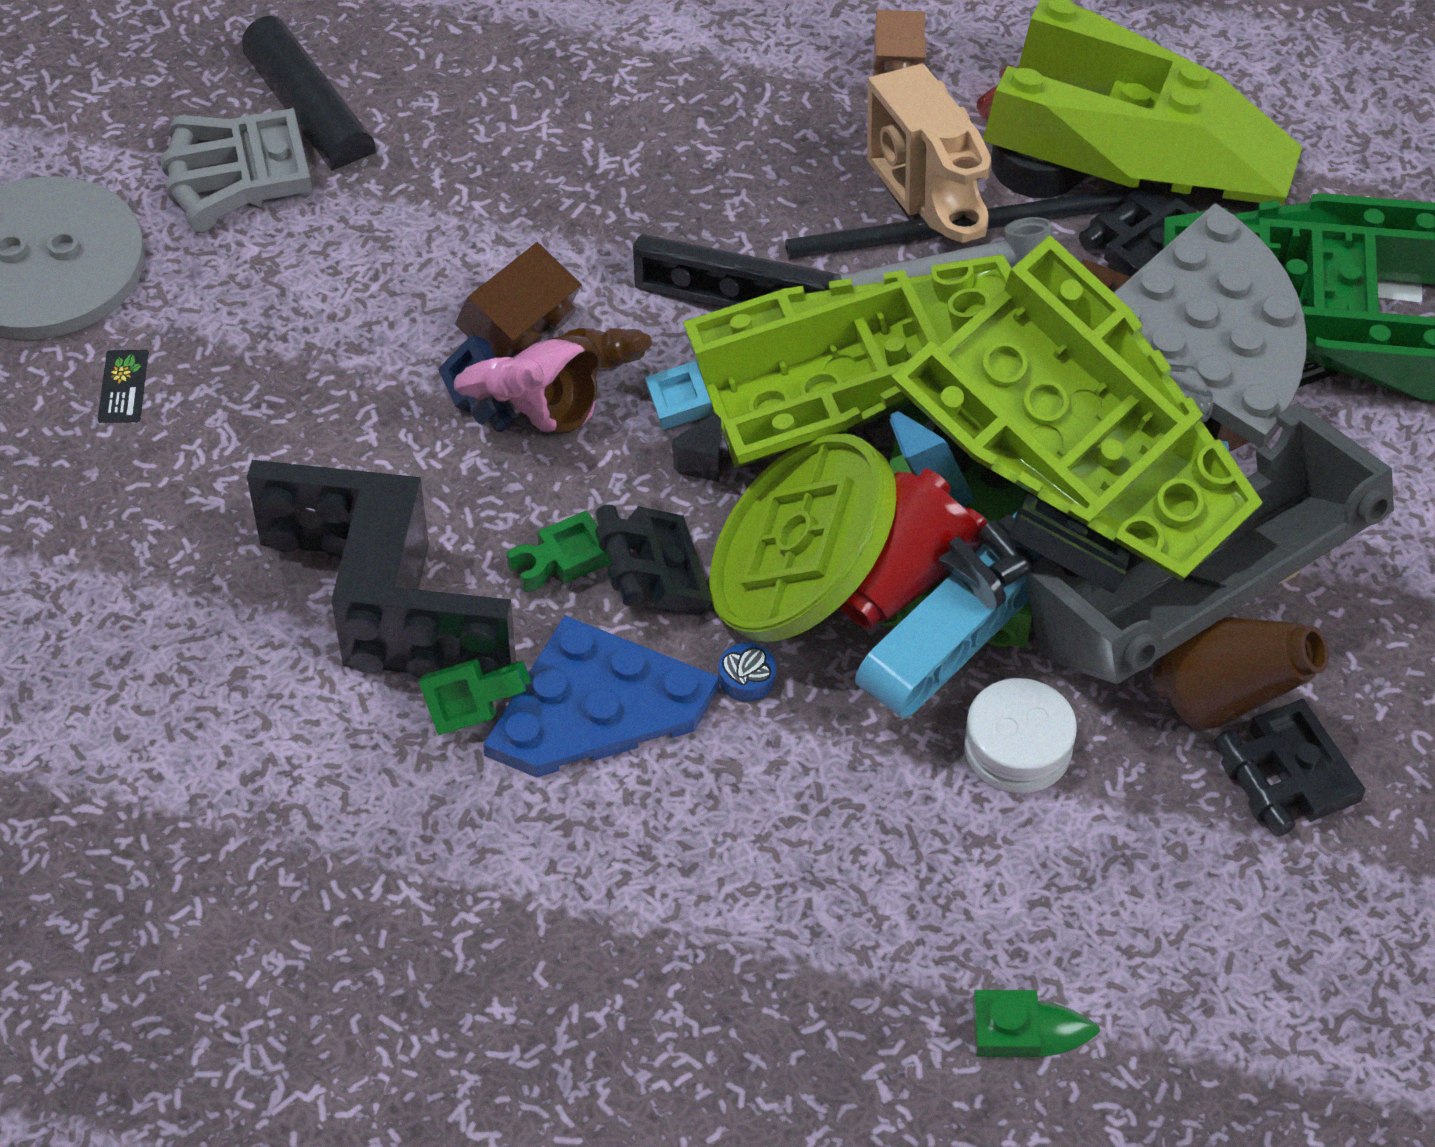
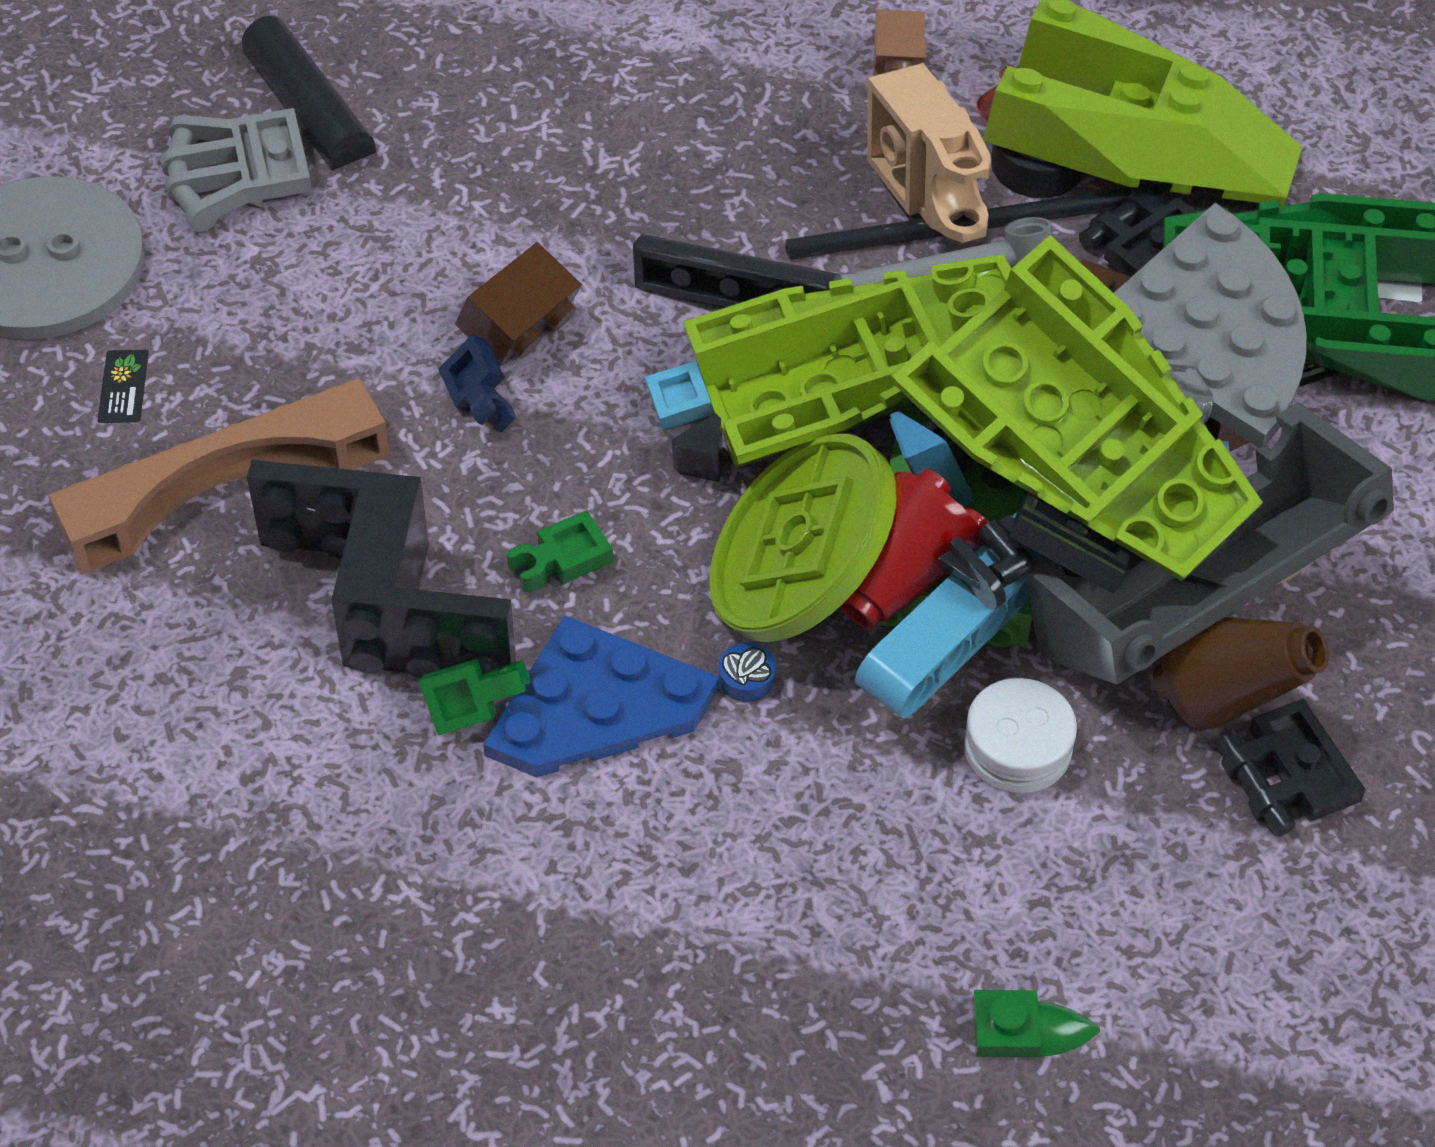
hair [454,328,652,434] -> none
black plate [595,505,713,615] -> none
none -> nougat arch [48,377,390,575]

